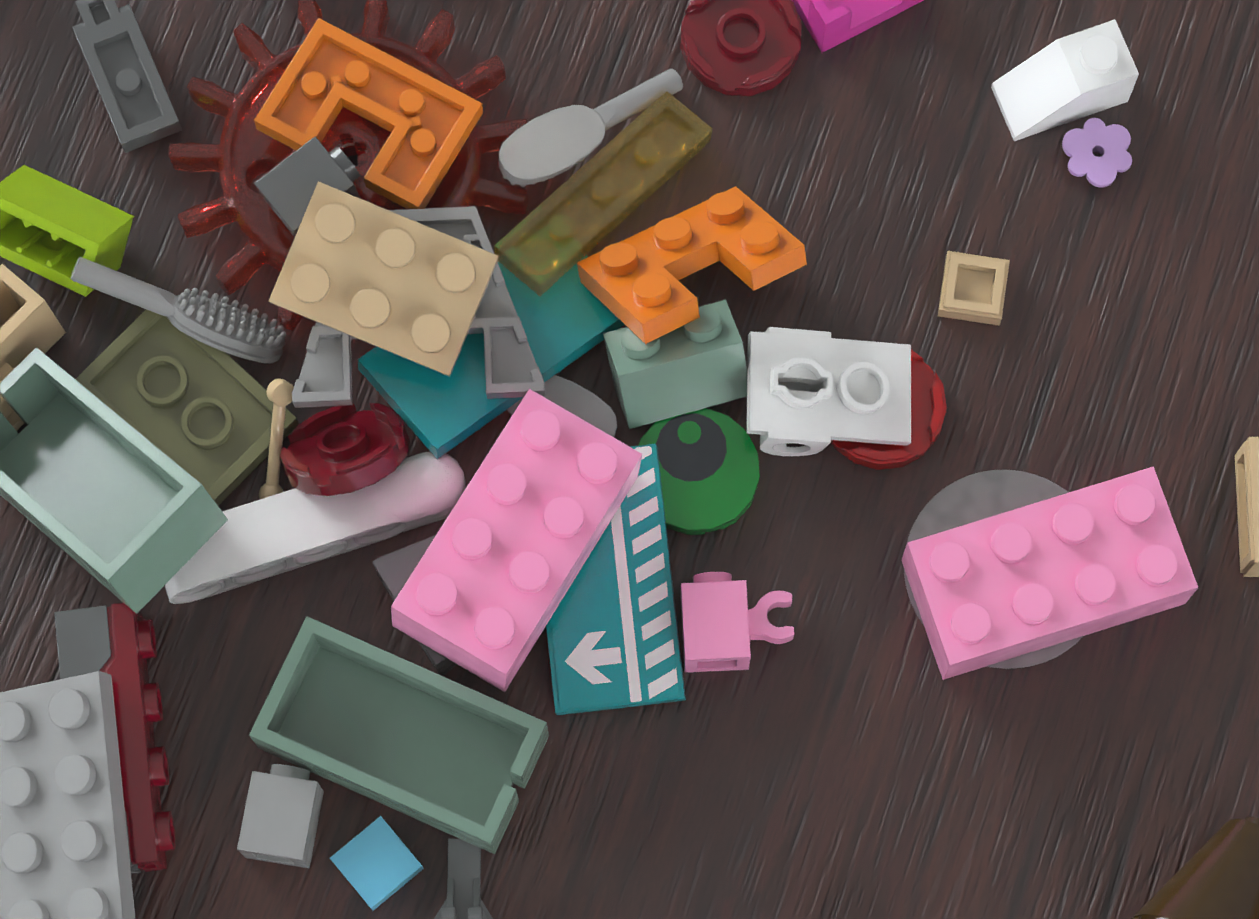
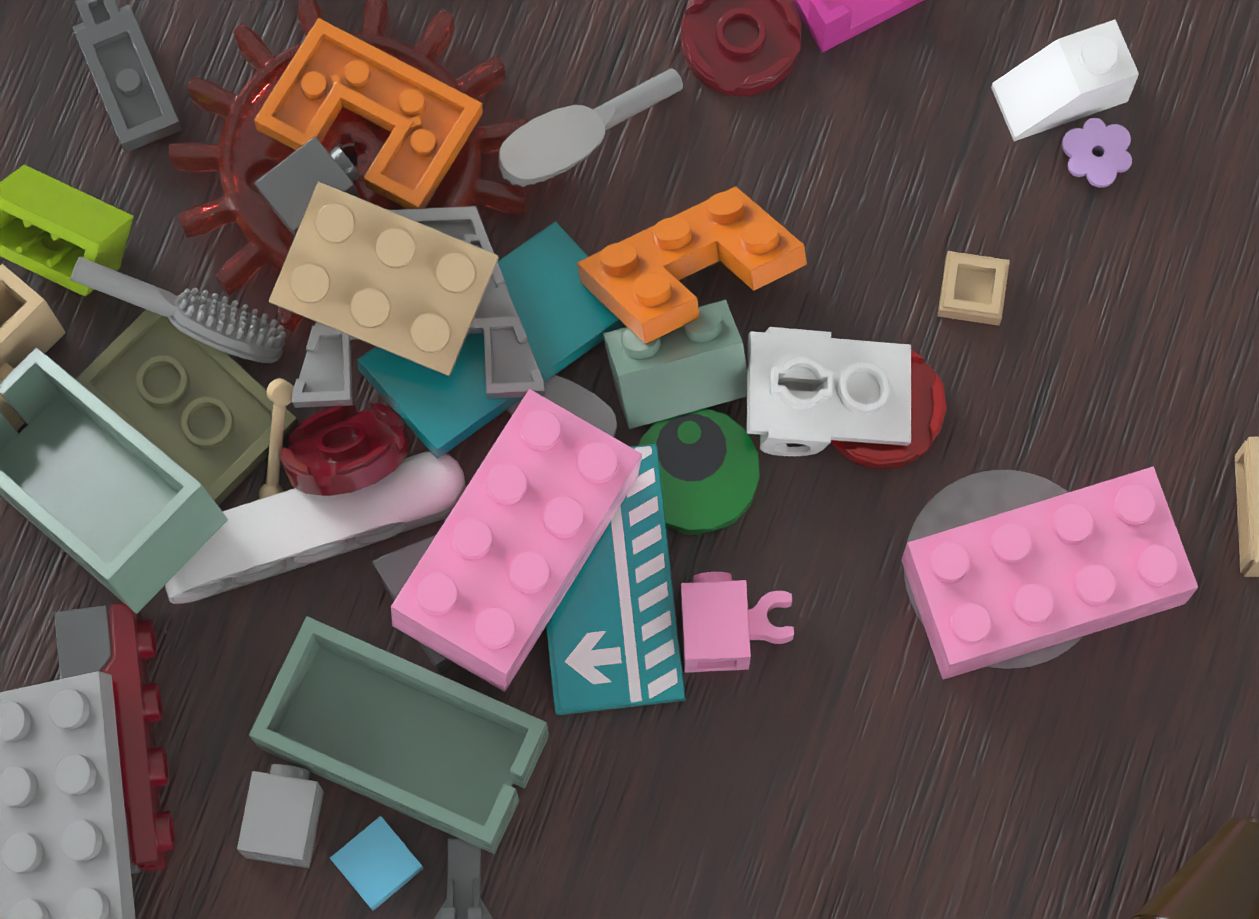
clear yellow plate [494,91,712,296] -> none

